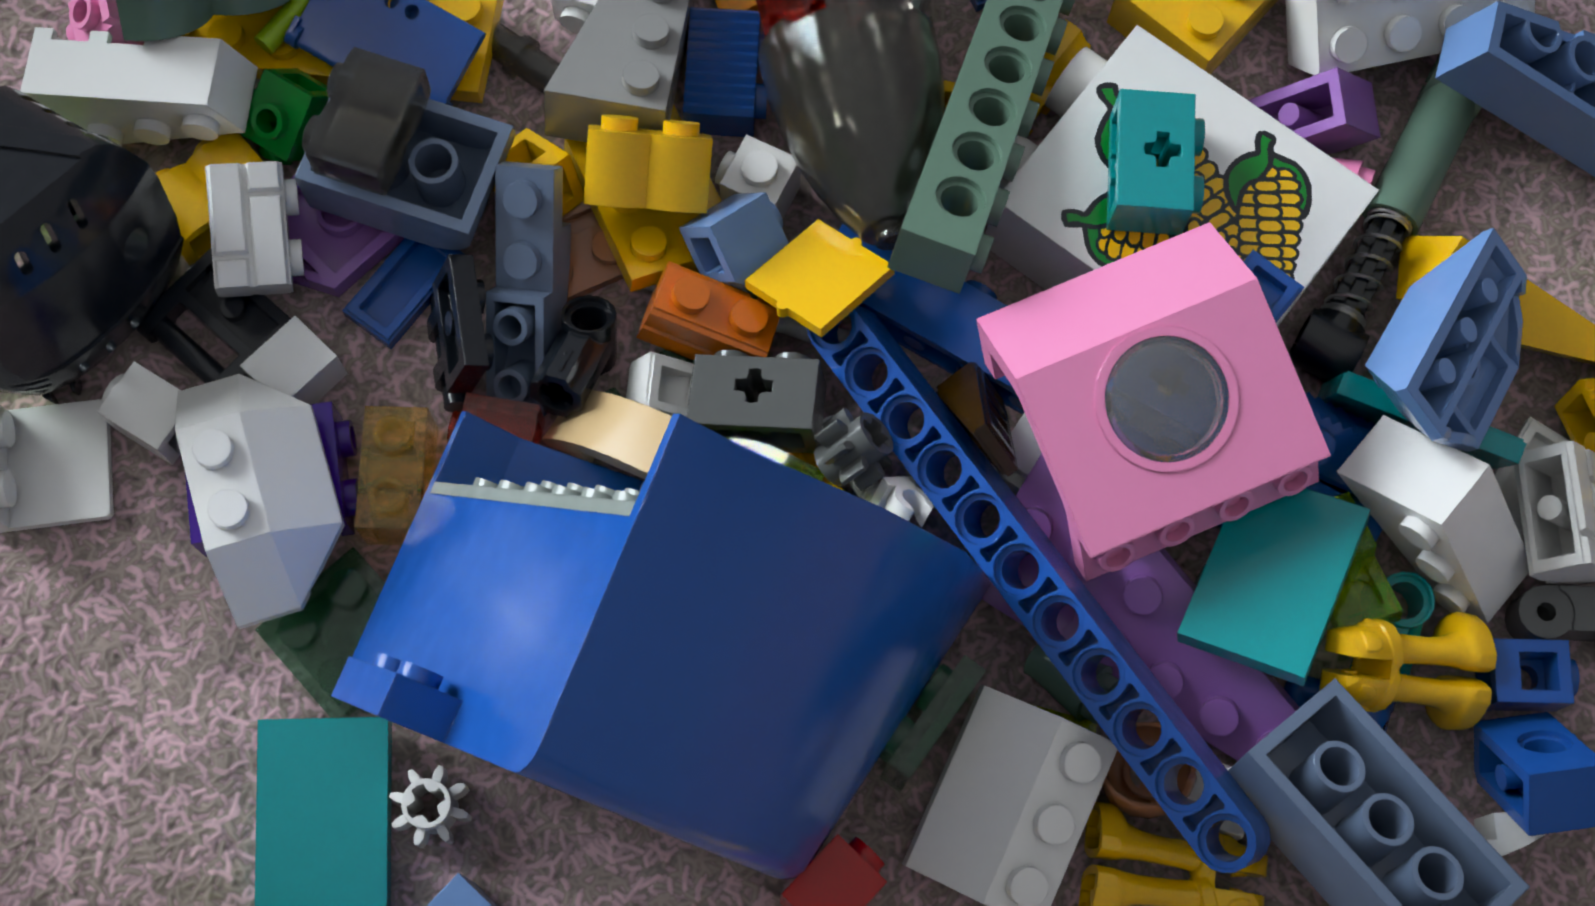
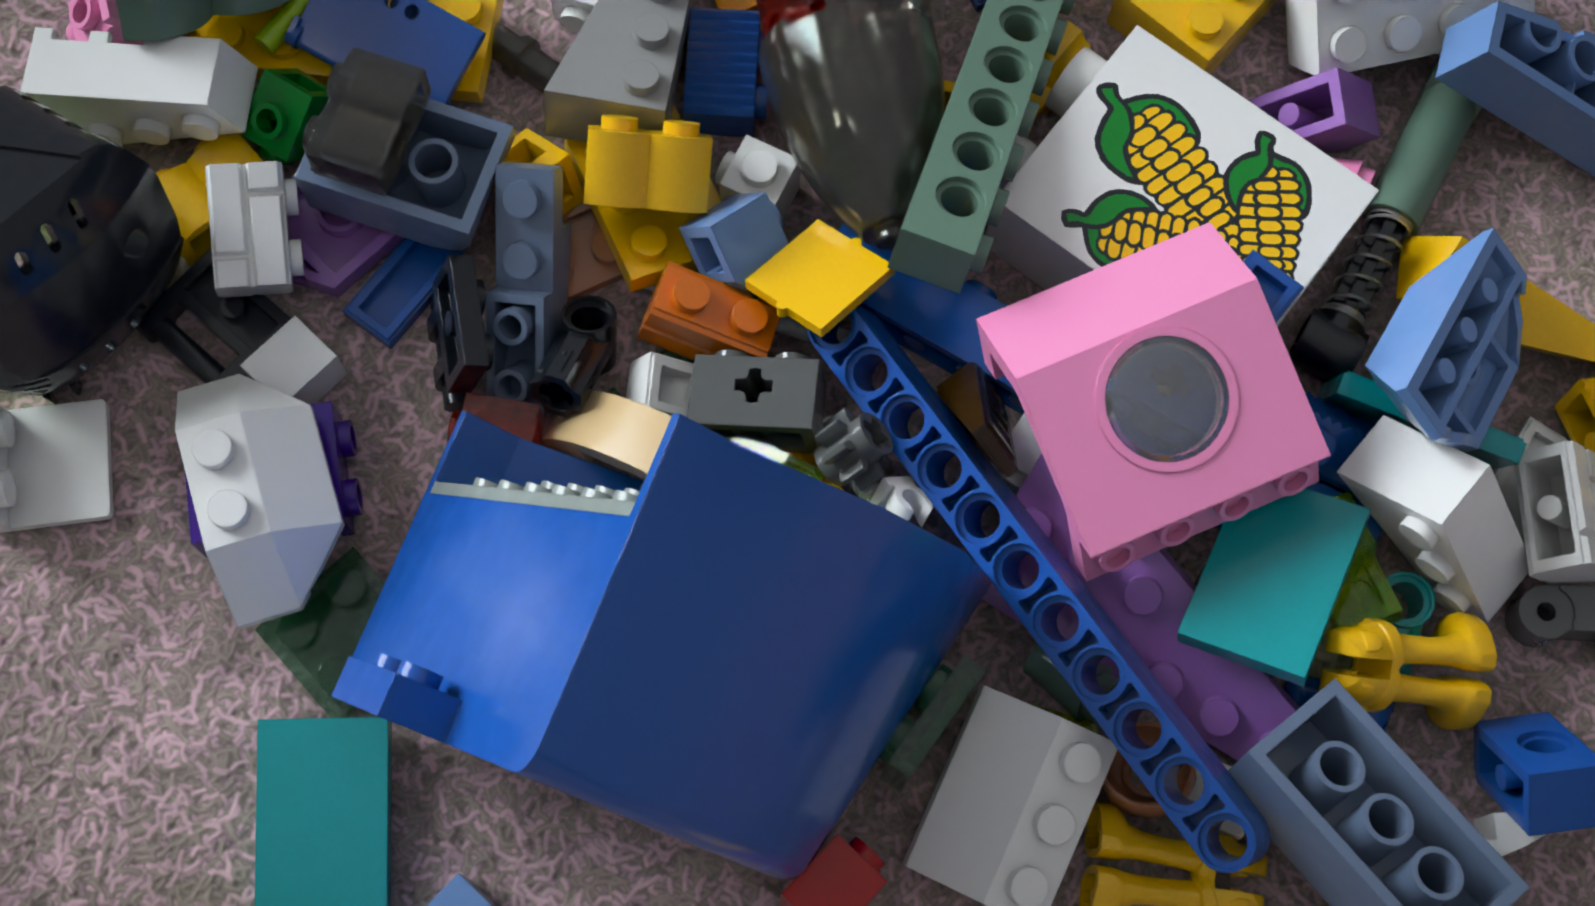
white brick [96,361,181,465] -> none
clear yellow brick [354,406,438,545] -> none
white gear [389,765,472,849] -> none
teal brick [1106,89,1205,235] -> none
blue brick [1475,638,1580,712] -> none

